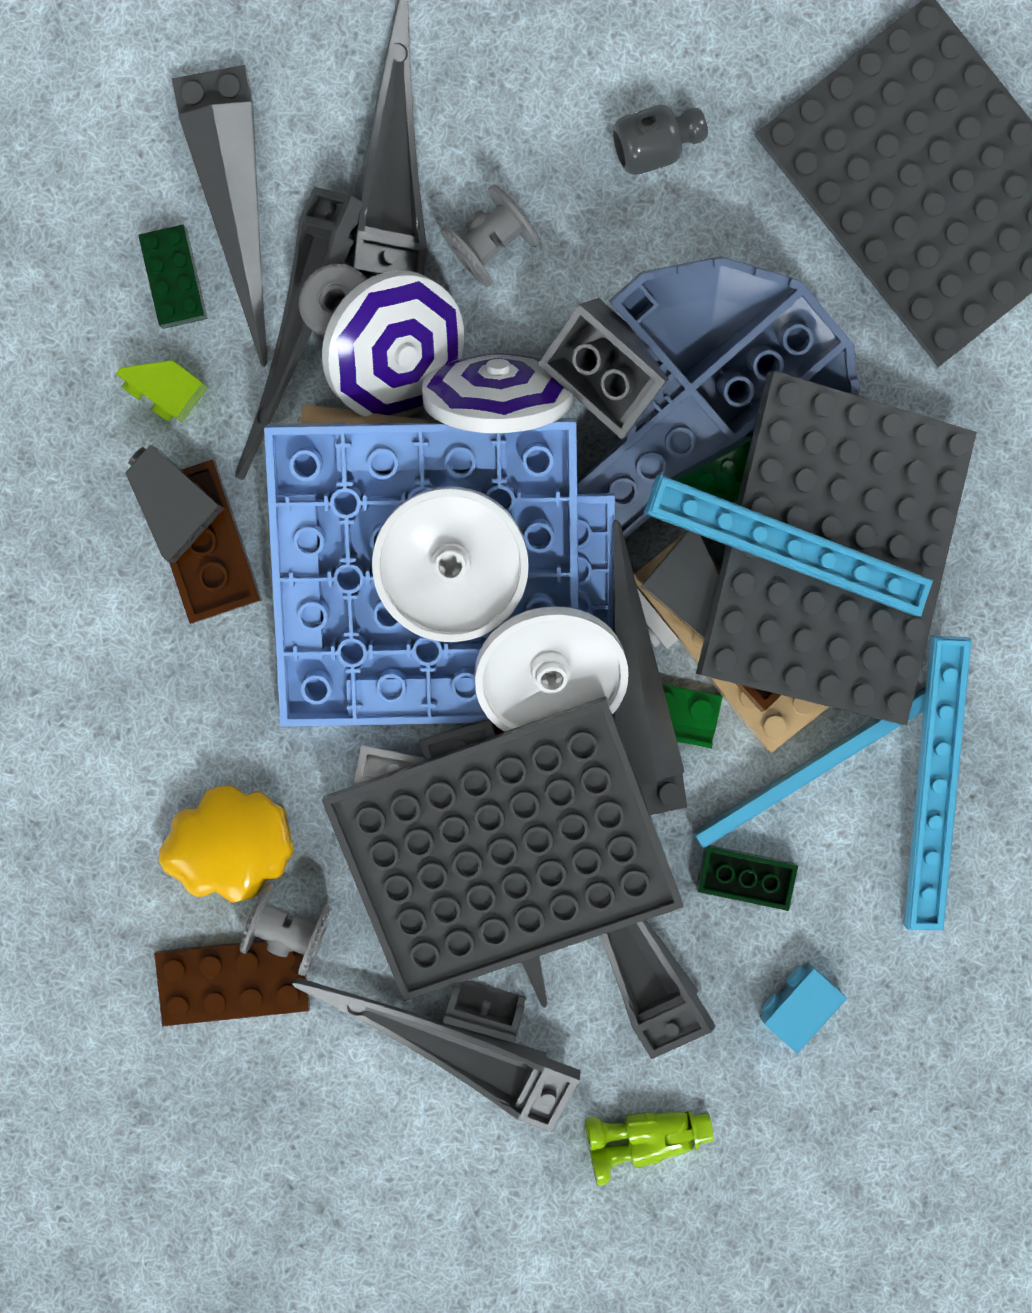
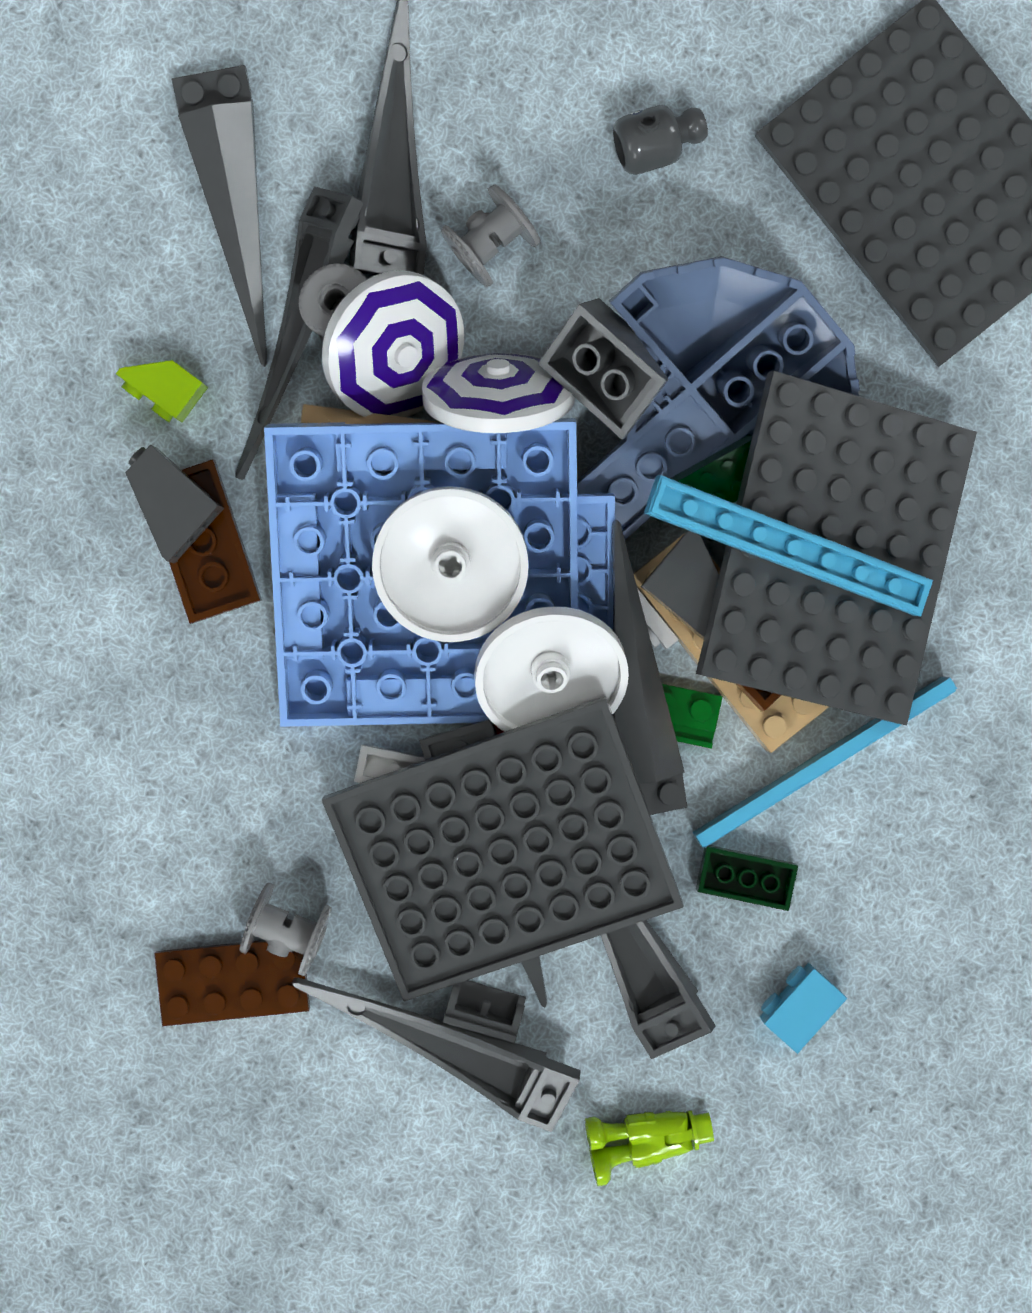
dark green piece [138,224,208,329] -> none
yellow piece [158,785,294,903] -> none
medium azure tile [904,635,972,931] -> none

